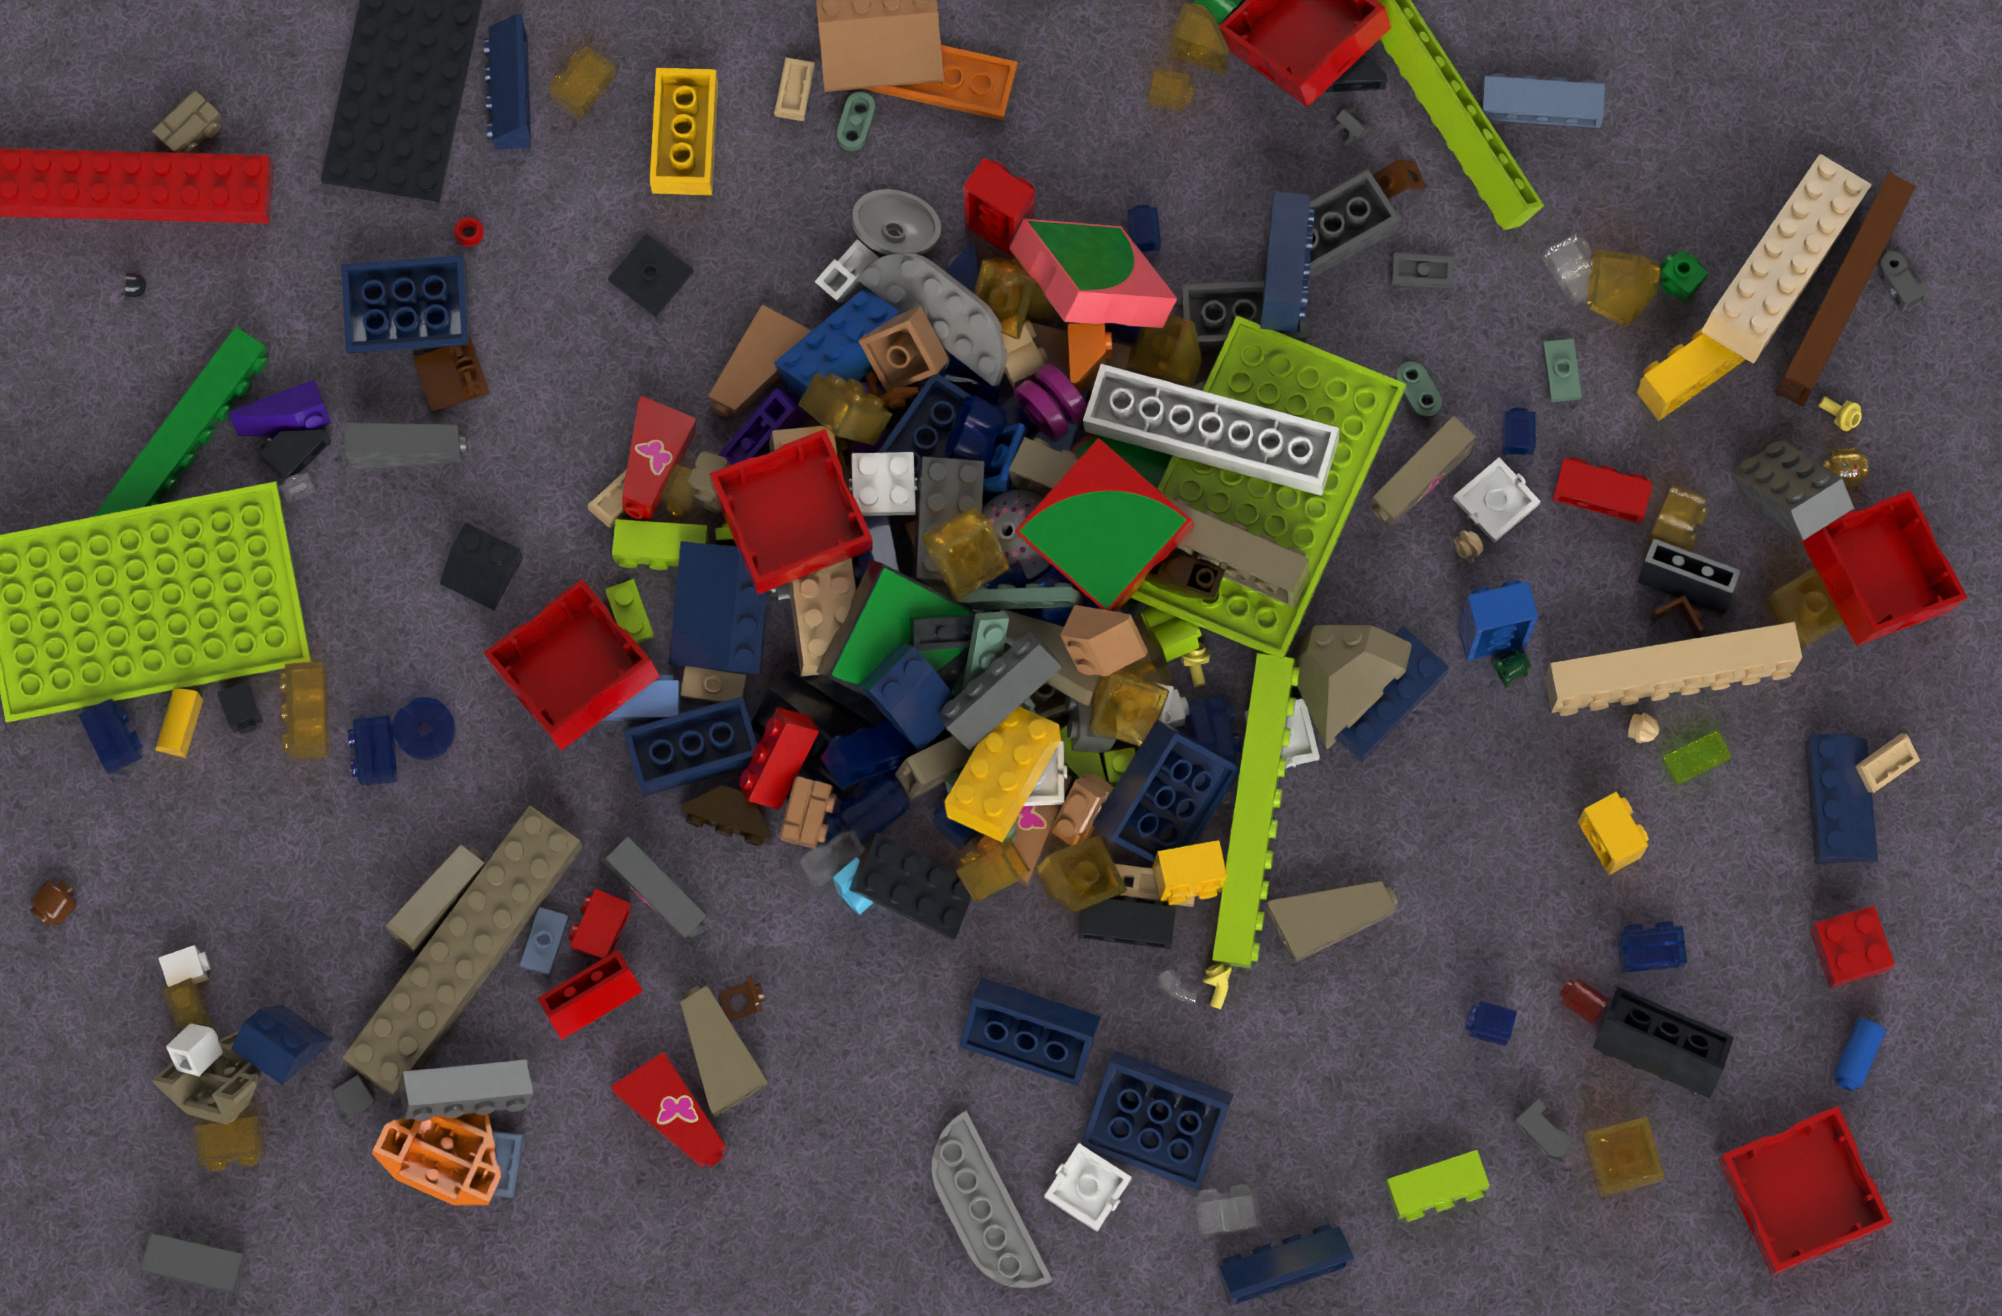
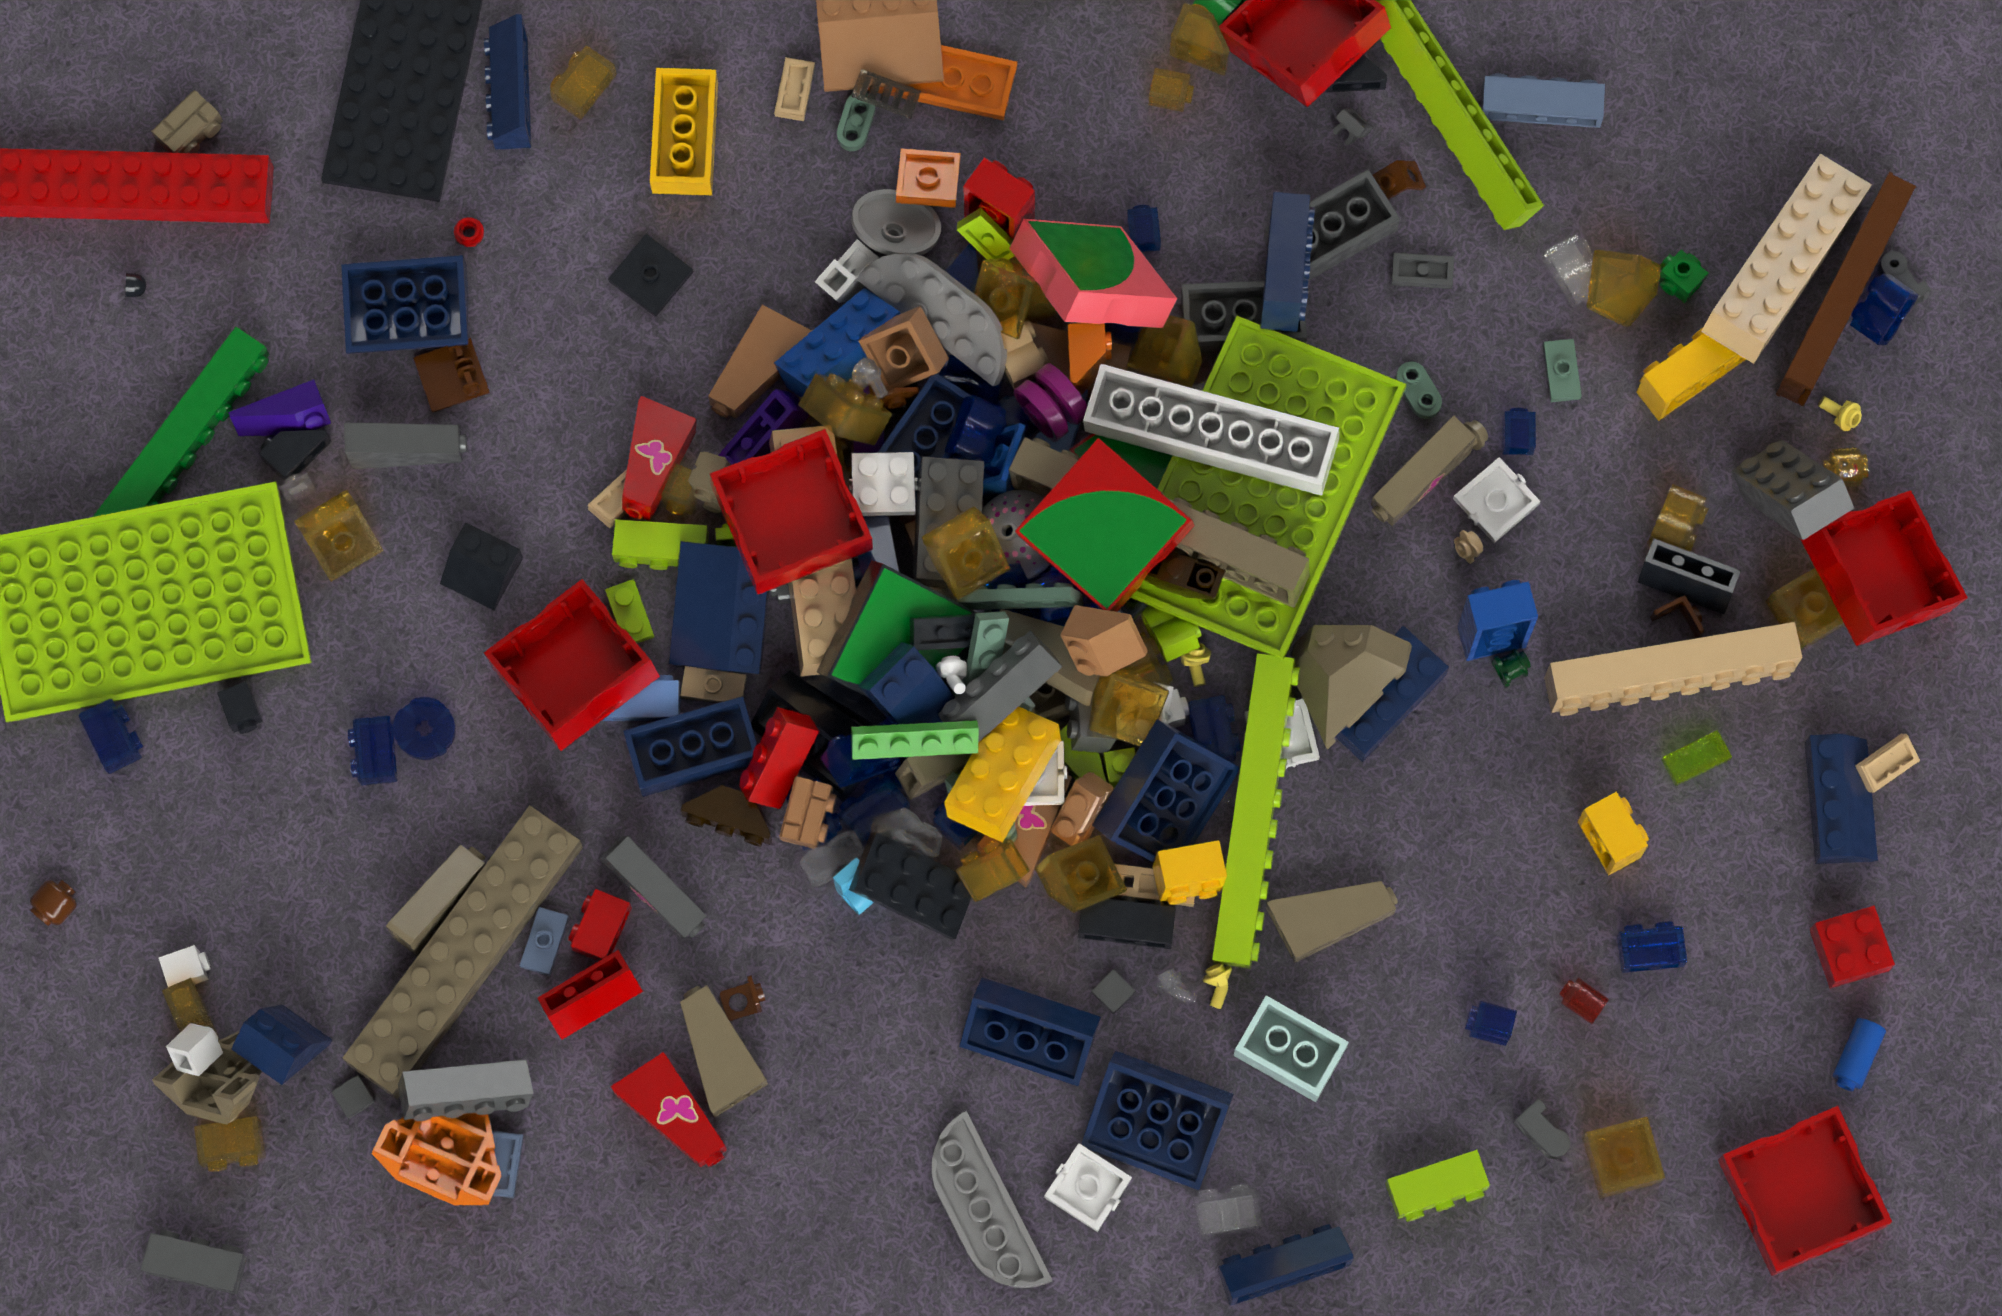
yellow brick [155,689,203,758] -> none
clear yellow brick [280,661,329,760] -> none
red brick [1552,457,1653,524] -> none
black slope [1593,987,1734,1099] -> none
tan plate [1628,712,1659,743] -> none
none -> clear yellow slope [294,490,384,582]
none -> bright green plate [851,720,979,760]
none -> clear smoke slope [852,69,921,119]
none -> clear plate [852,358,888,399]
none -> clear brick [871,808,942,858]
none -> orange plate [896,148,961,208]
none -> white plate [936,656,967,694]
none -> lime plate [957,208,1015,268]
none -> dark grey tile [1091,969,1136,1014]
none -> light aqua brick [1234,996,1349,1102]
none -> dark tan plate [1463,420,1488,450]
none -> clear blue brick [1850,274,1919,345]

